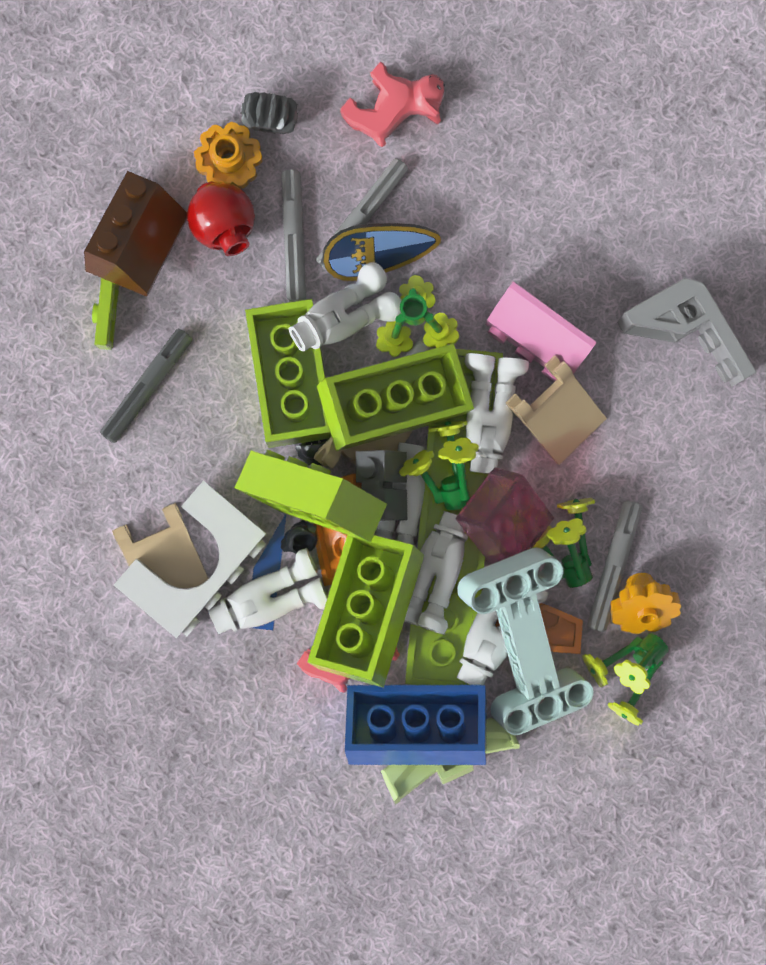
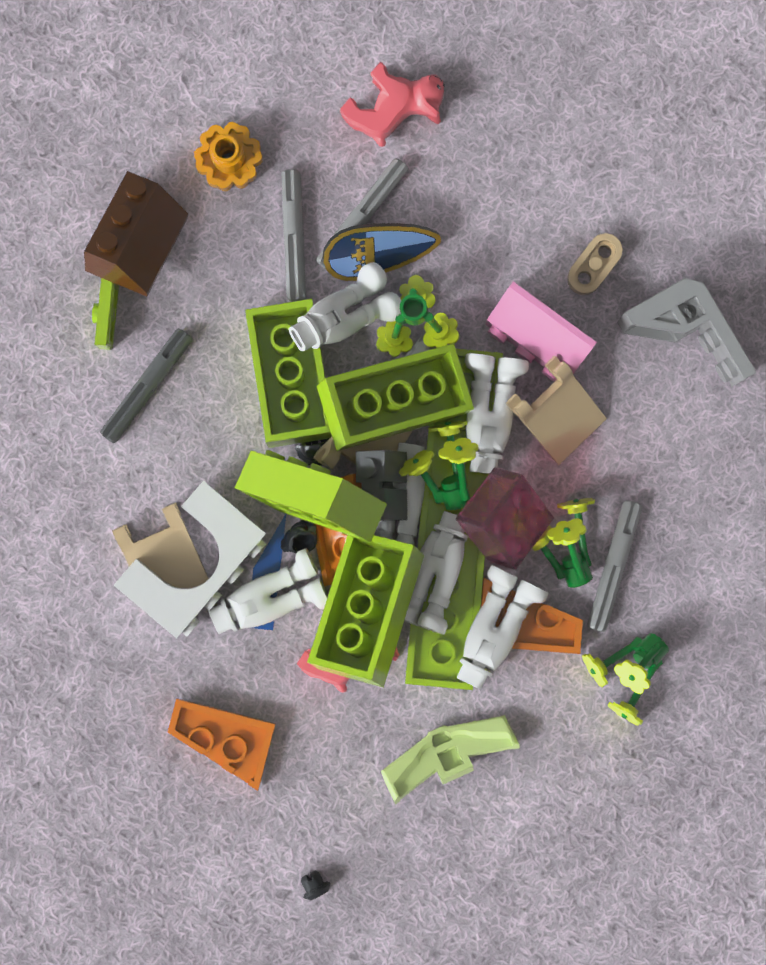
red brick [187,181,255,256] -> none
dark grey gear [241,92,298,134] -> none
blue brick [345,685,487,765] -> none
light aqua beam [457,548,593,735] -> none
light orange plant [610,573,681,634] -> none
none -> orange wing [168,698,276,791]
none -> black piece [301,870,331,900]
none -> tan plate [567,233,623,295]

